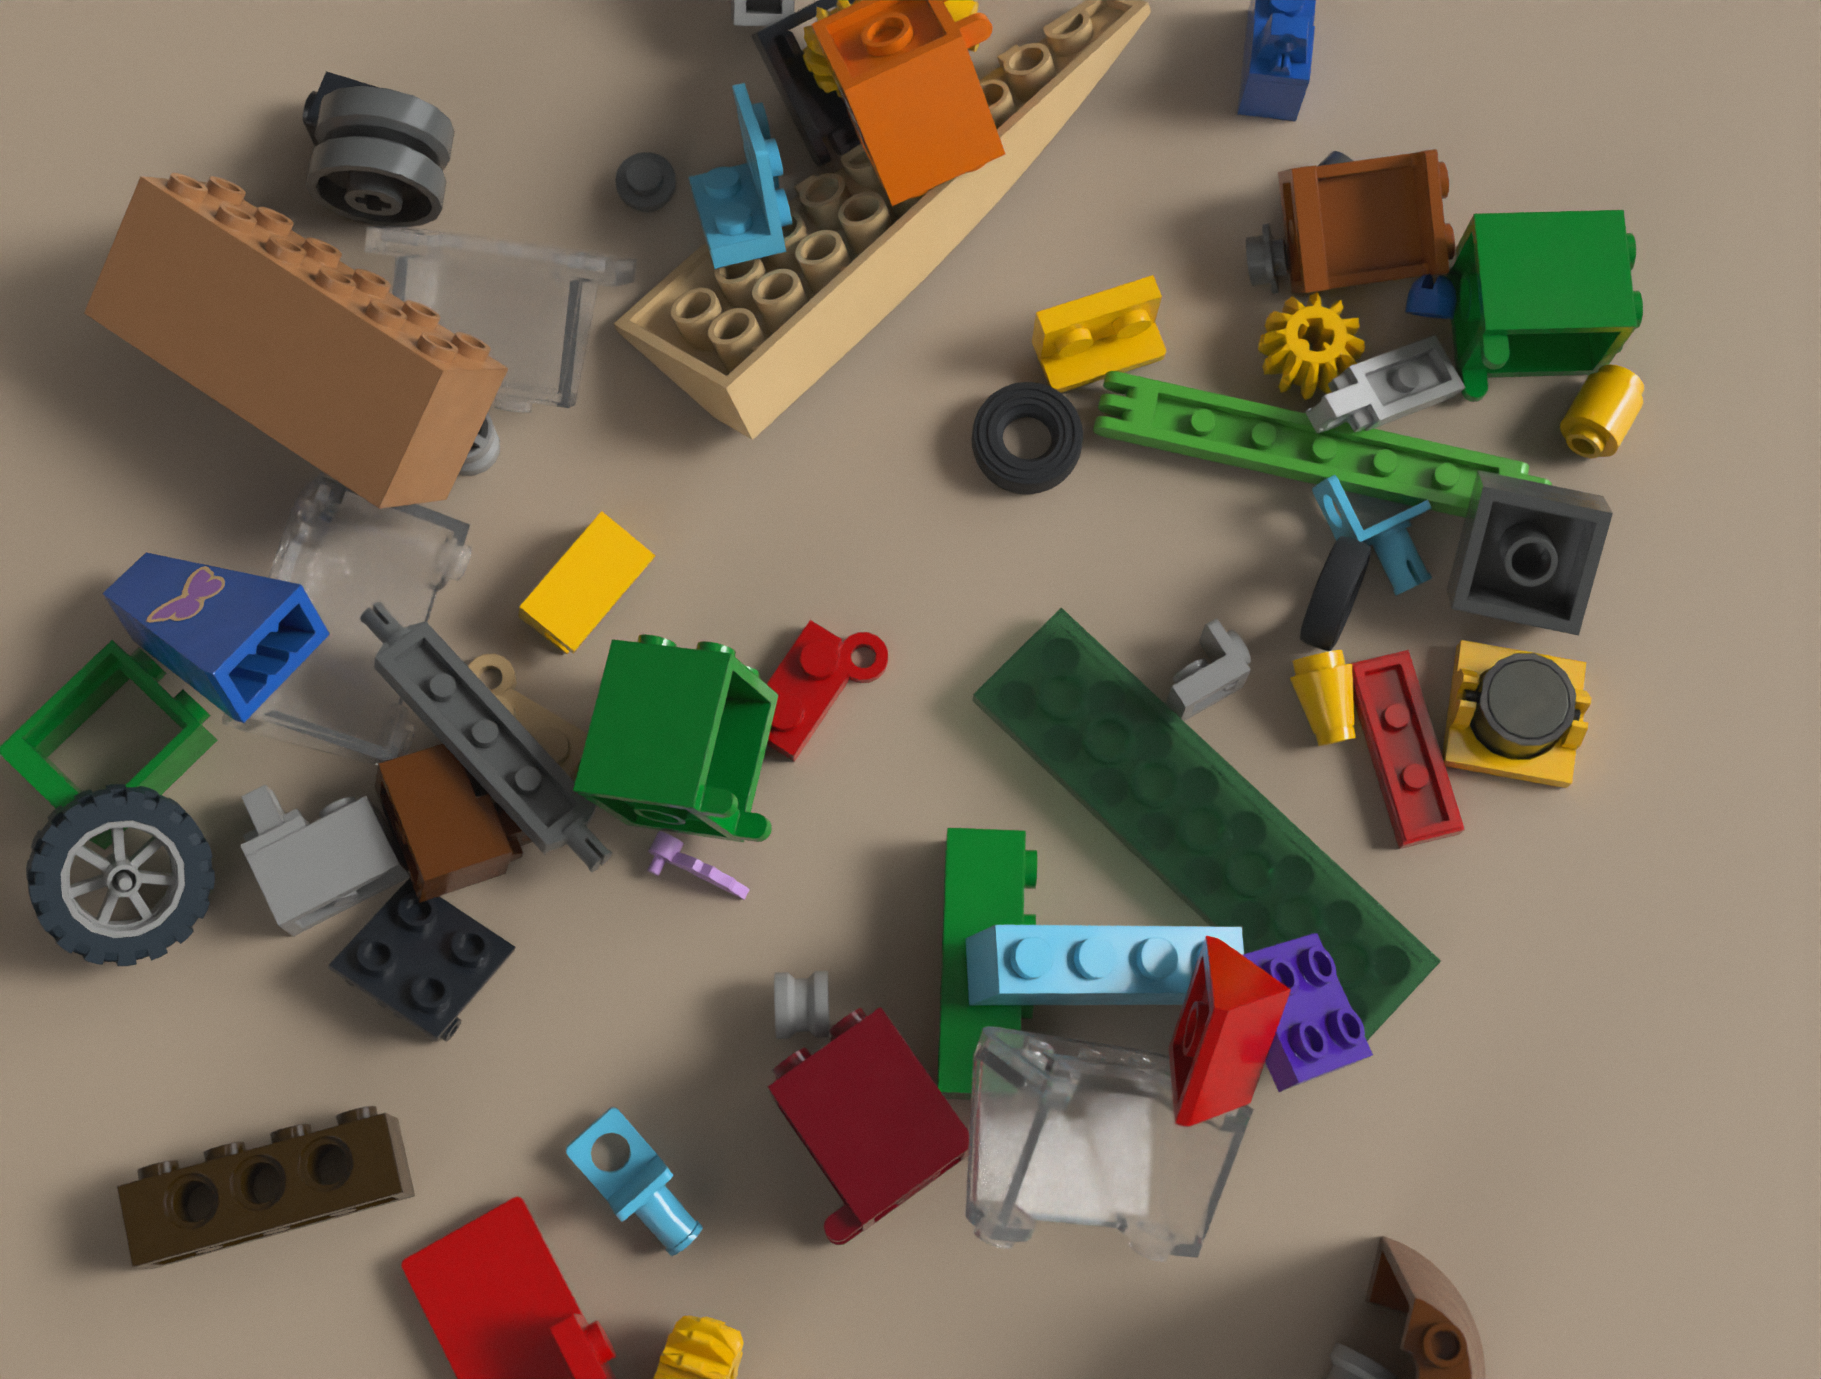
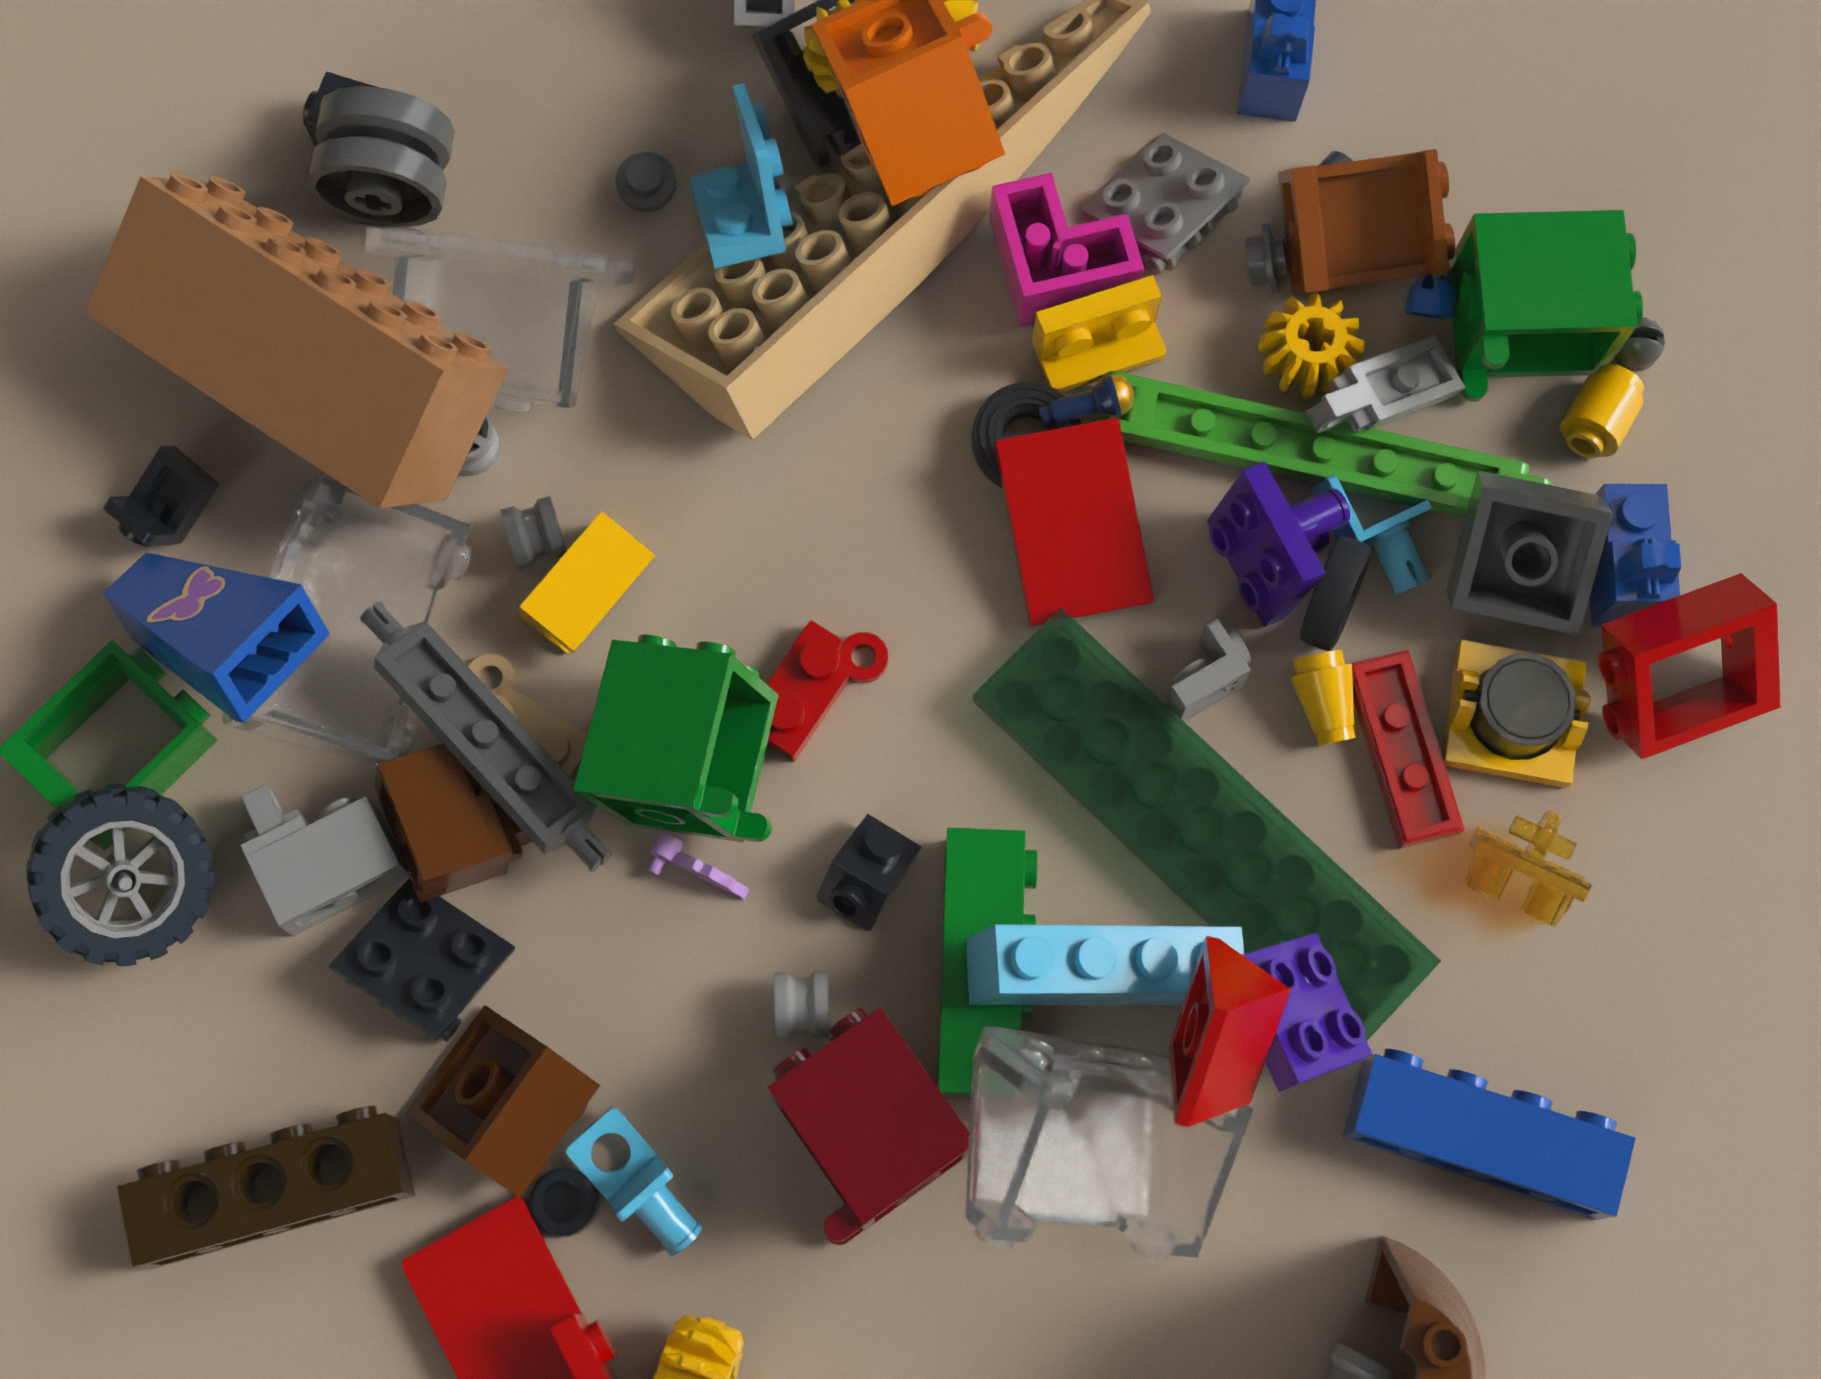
none -> black bracket [103,446,220,547]
none -> reddish brown slope [405,1005,600,1198]
none -> dark grey wheel [501,496,567,569]
none -> black tile [529,1168,599,1237]
none -> black bracket [816,814,922,931]
none -> dark pink brick [989,172,1144,327]
none -> red tile [994,417,1155,627]
none -> dark blue piece [1039,374,1134,425]
none -> light grey hinge [1082,132,1250,274]
none -> dark purple plate [1207,461,1350,628]
none -> blue brick [1342,1049,1636,1220]
none -> clear yellow hips [1465,810,1592,927]
none -> blue hinge [1589,484,1681,627]
none -> red window [1598,573,1781,759]
none -> dark grey hinge [1614,317,1665,371]

